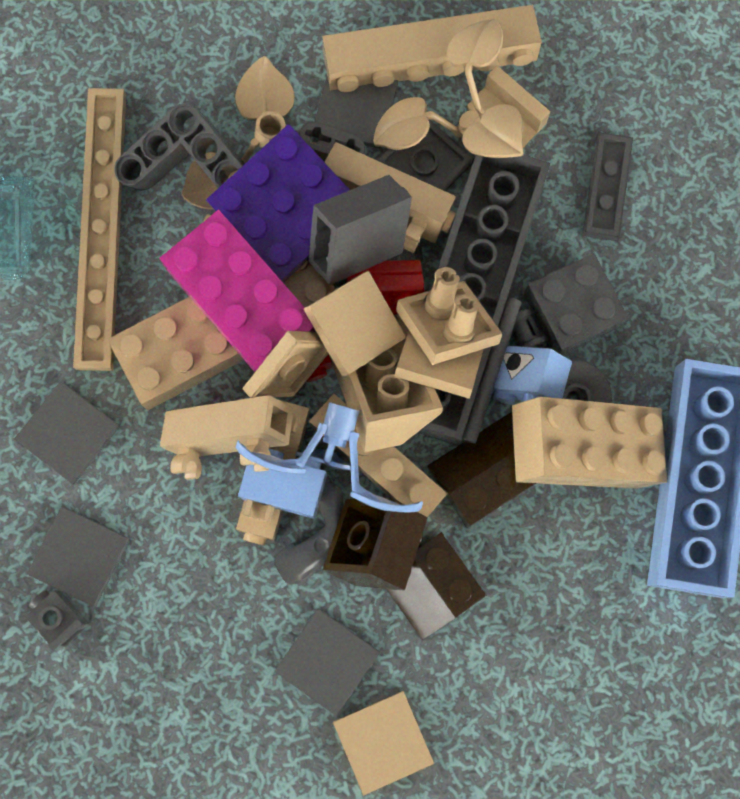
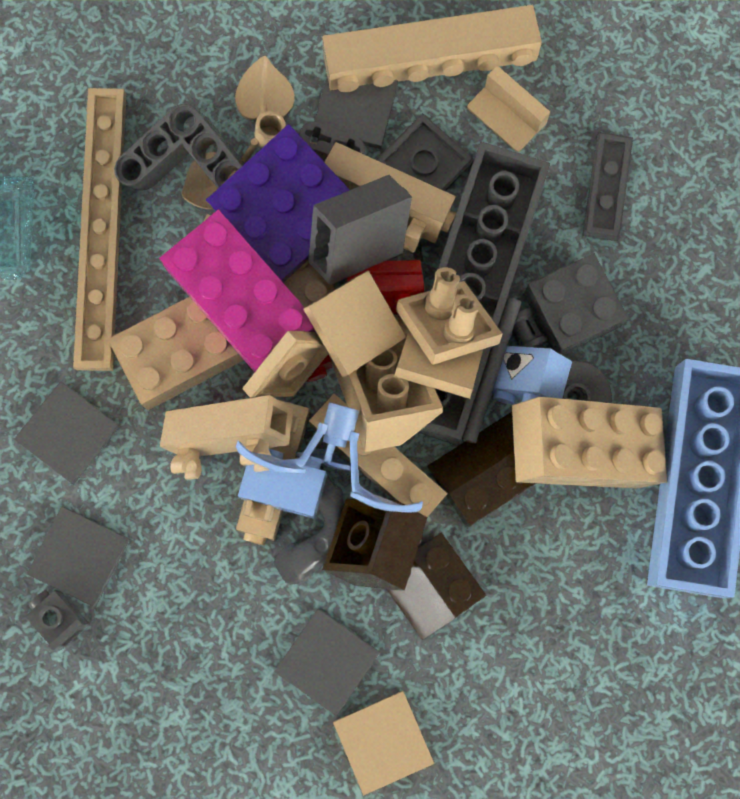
tan plant [373,19,524,158] -> none

